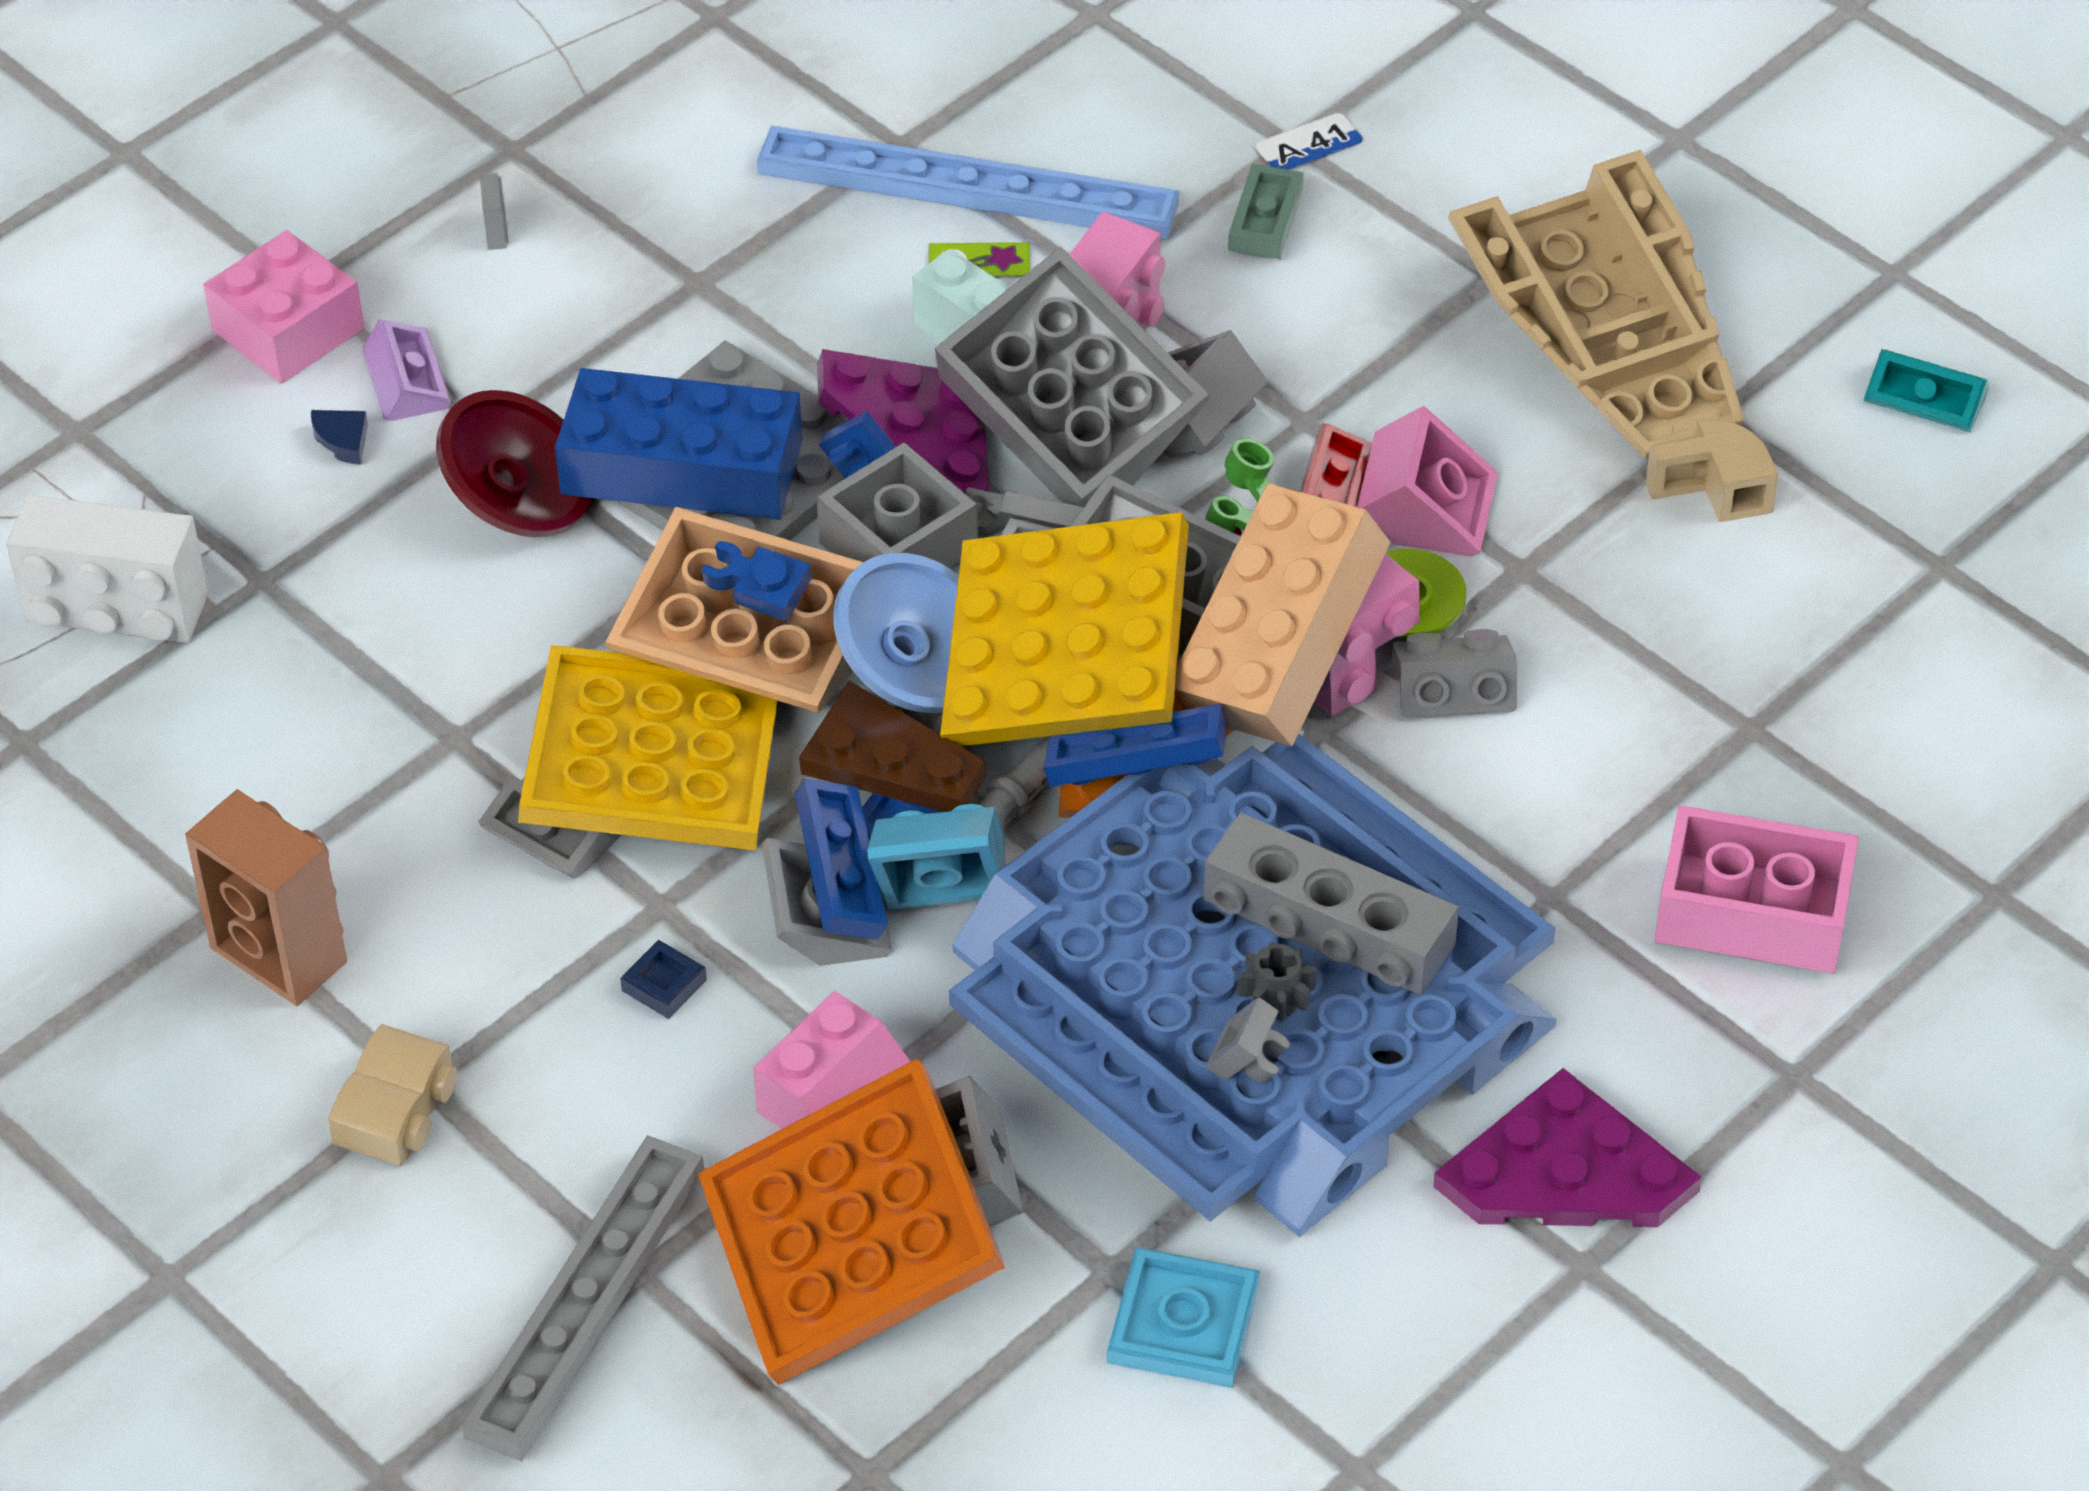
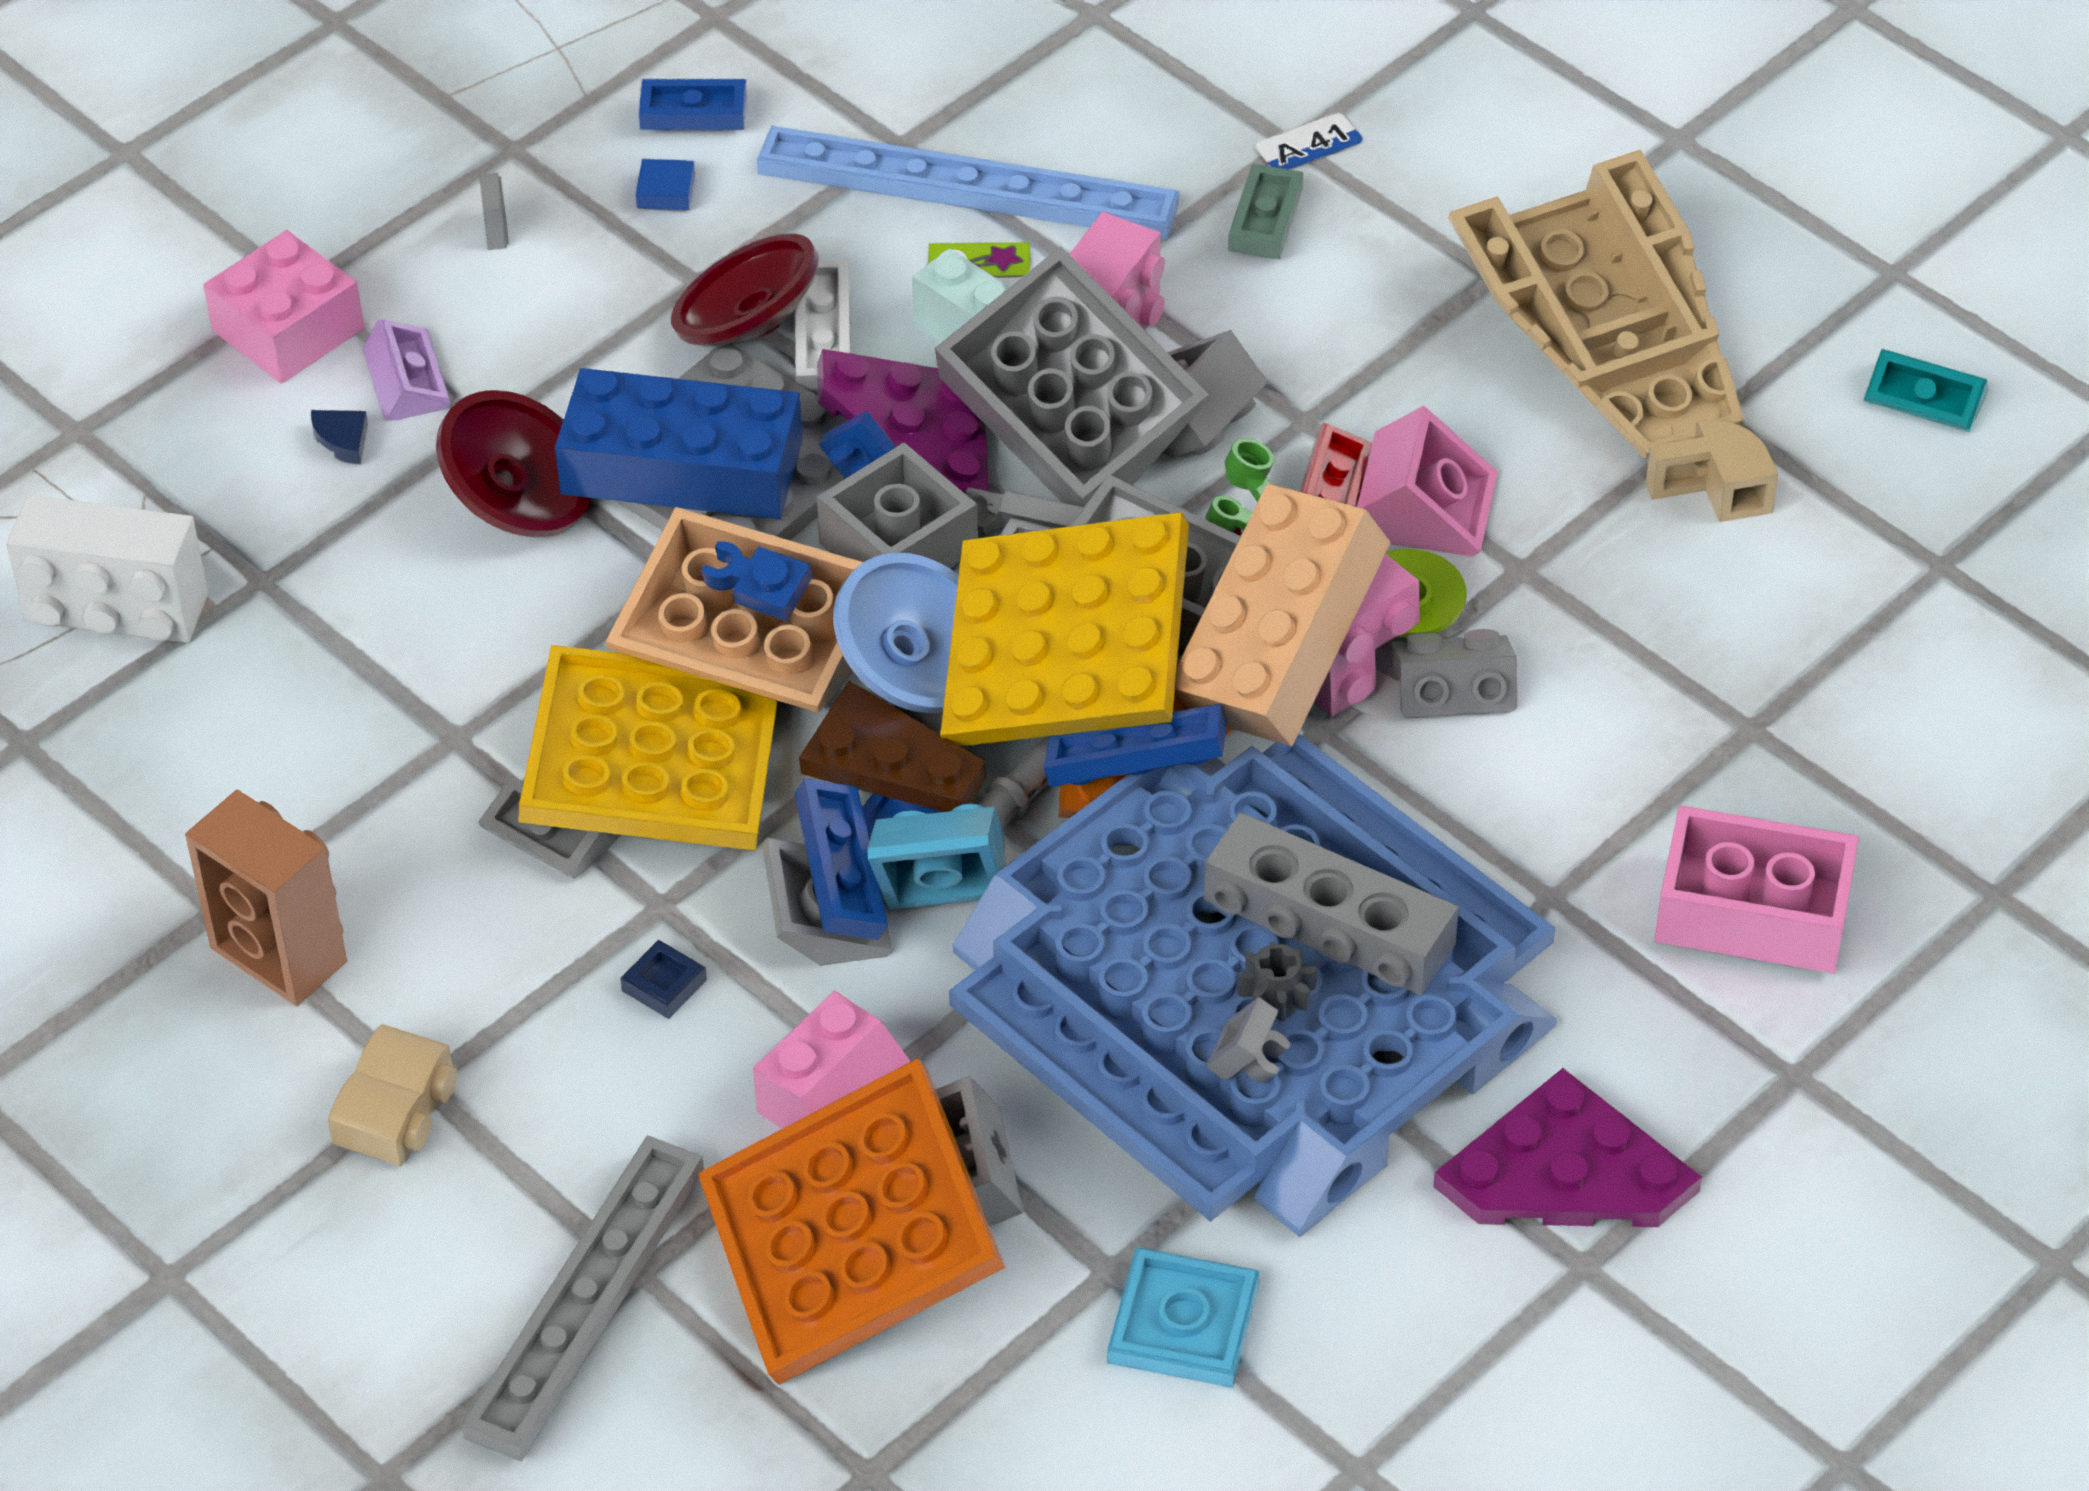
none -> blue tile [636,159,695,210]
none -> blue plate [639,79,747,130]
none -> dark red dish [671,233,819,347]
none -> white plate [795,259,851,391]

